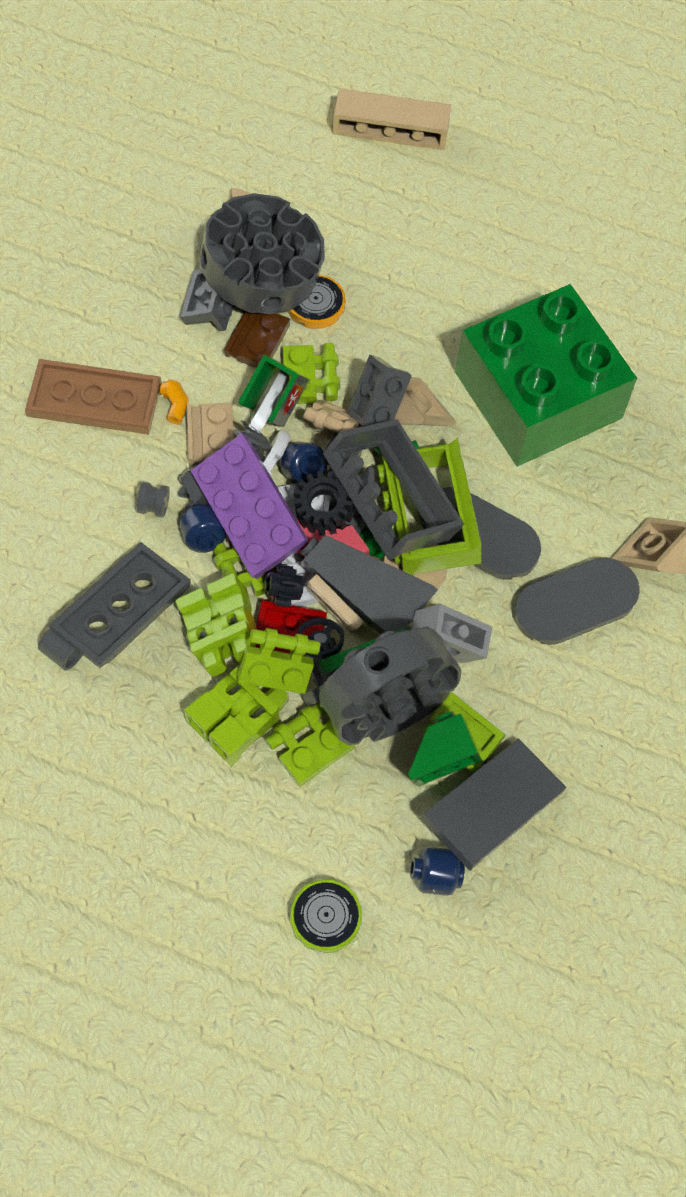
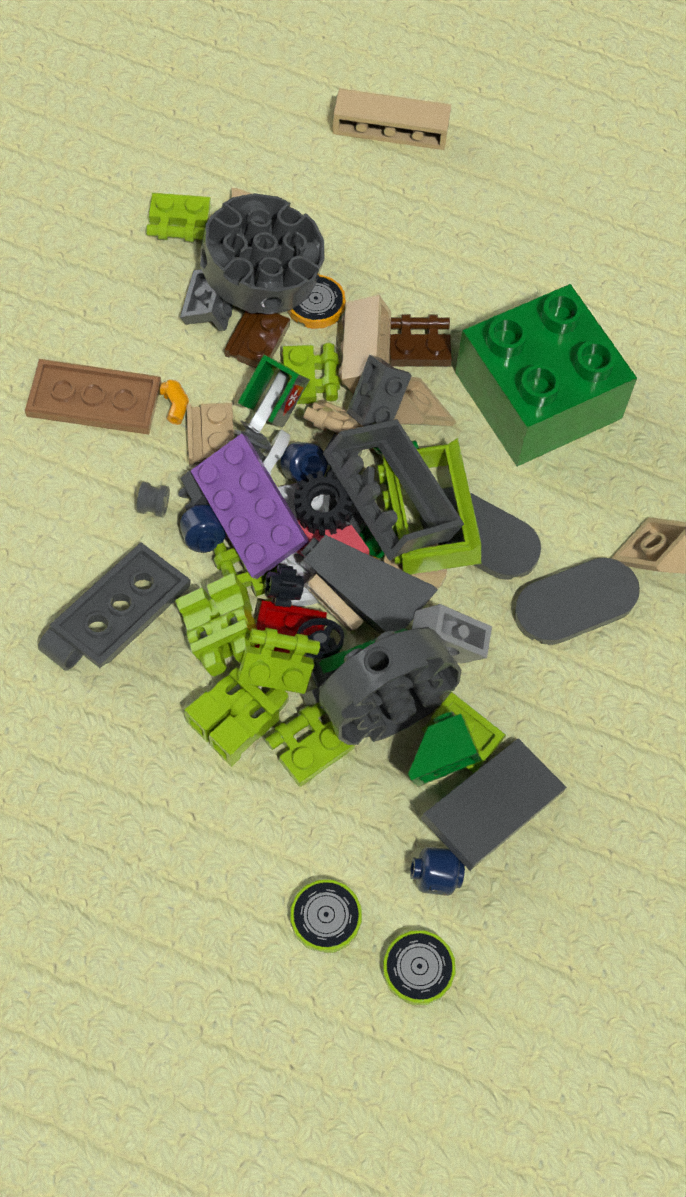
none -> lime plate [147,193,211,242]
none -> tan brick [339,295,391,395]
none -> tile [383,930,456,1005]
none -> reddish brown plate [390,314,452,367]

